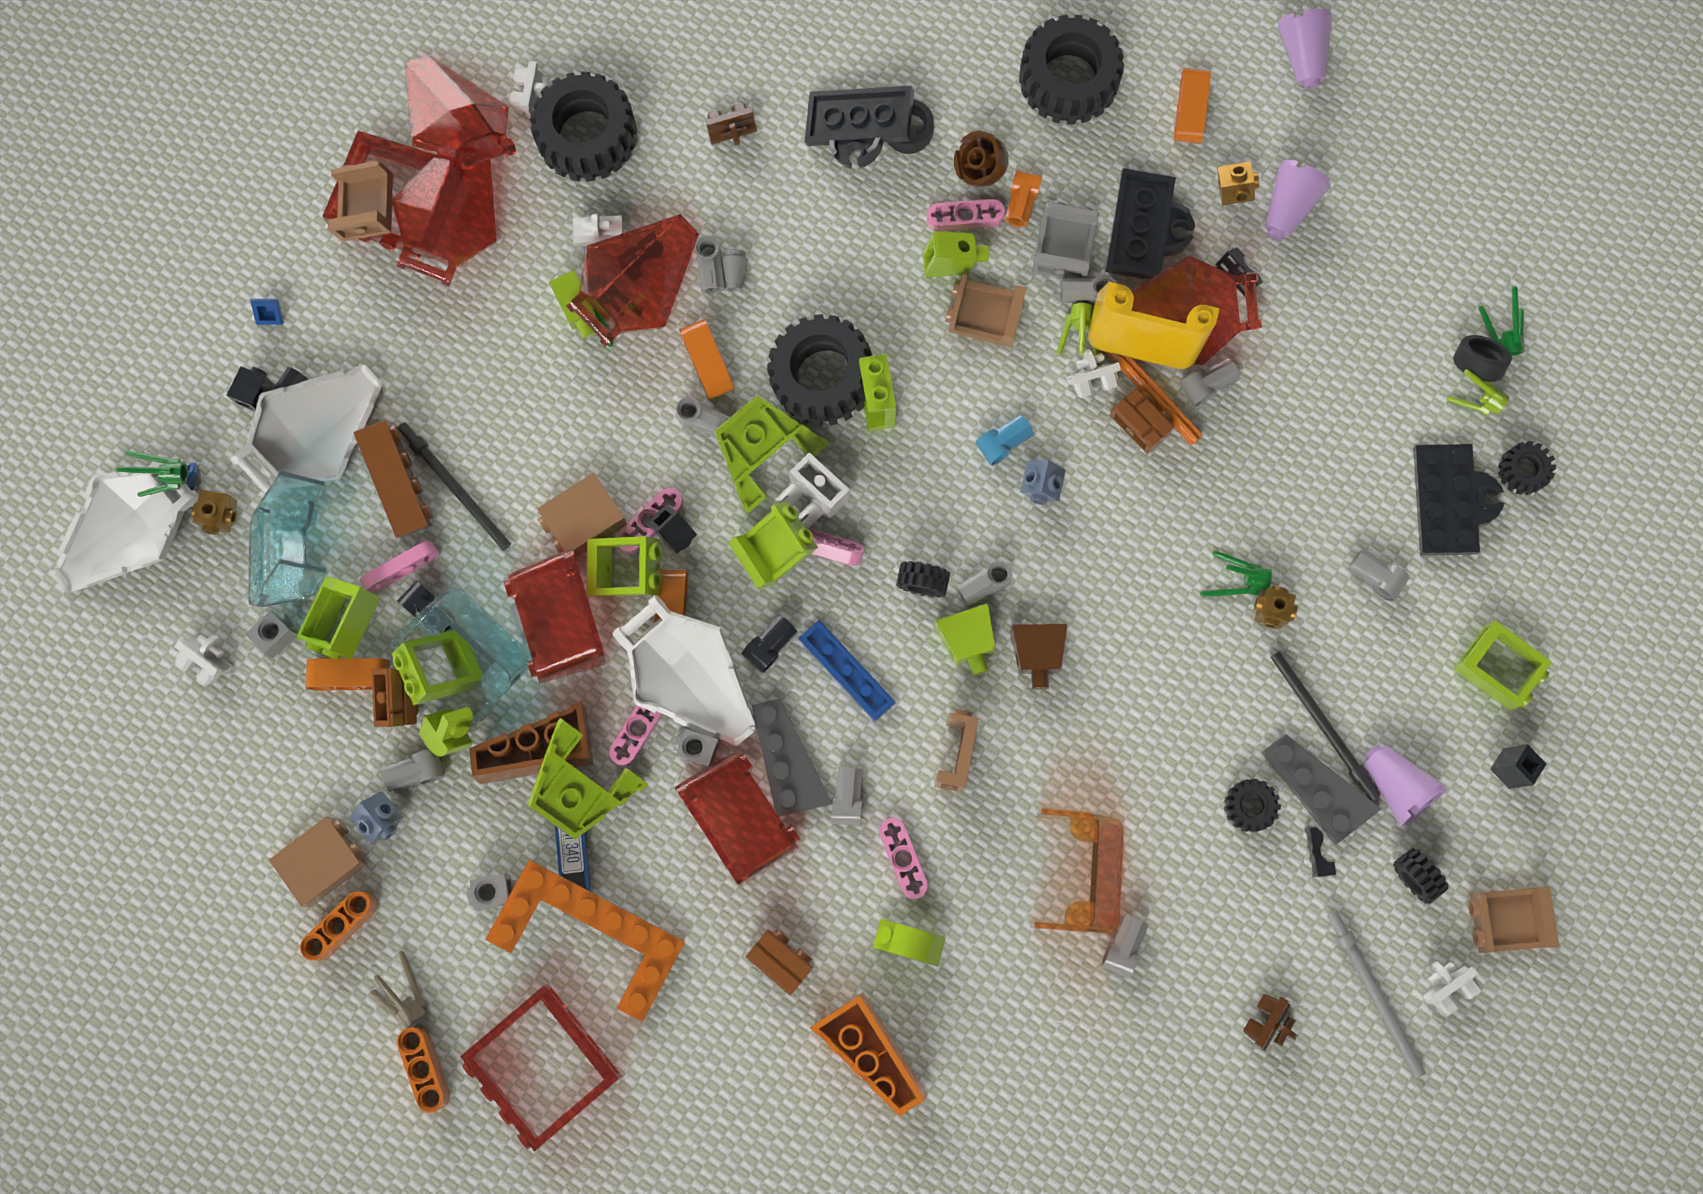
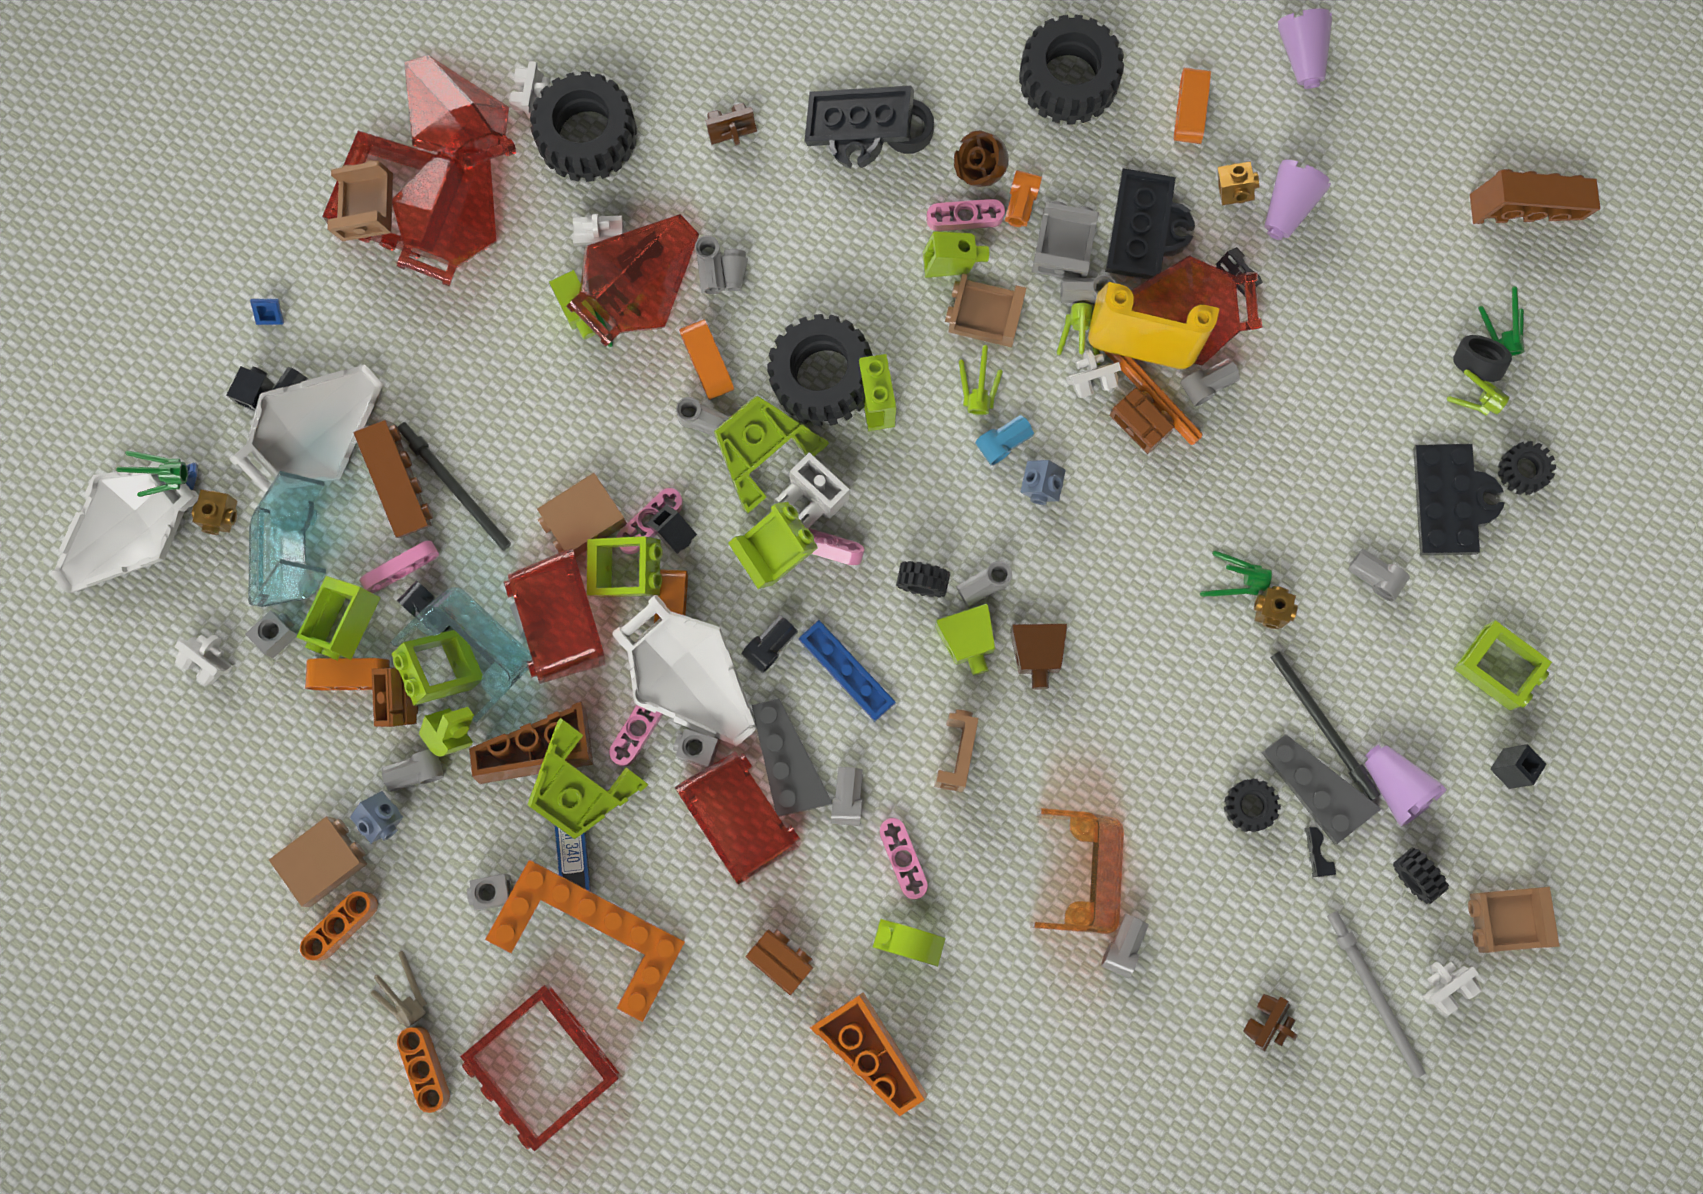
none -> lime plant [959,345,1003,415]
none -> dark orange wedge [1470,169,1601,224]

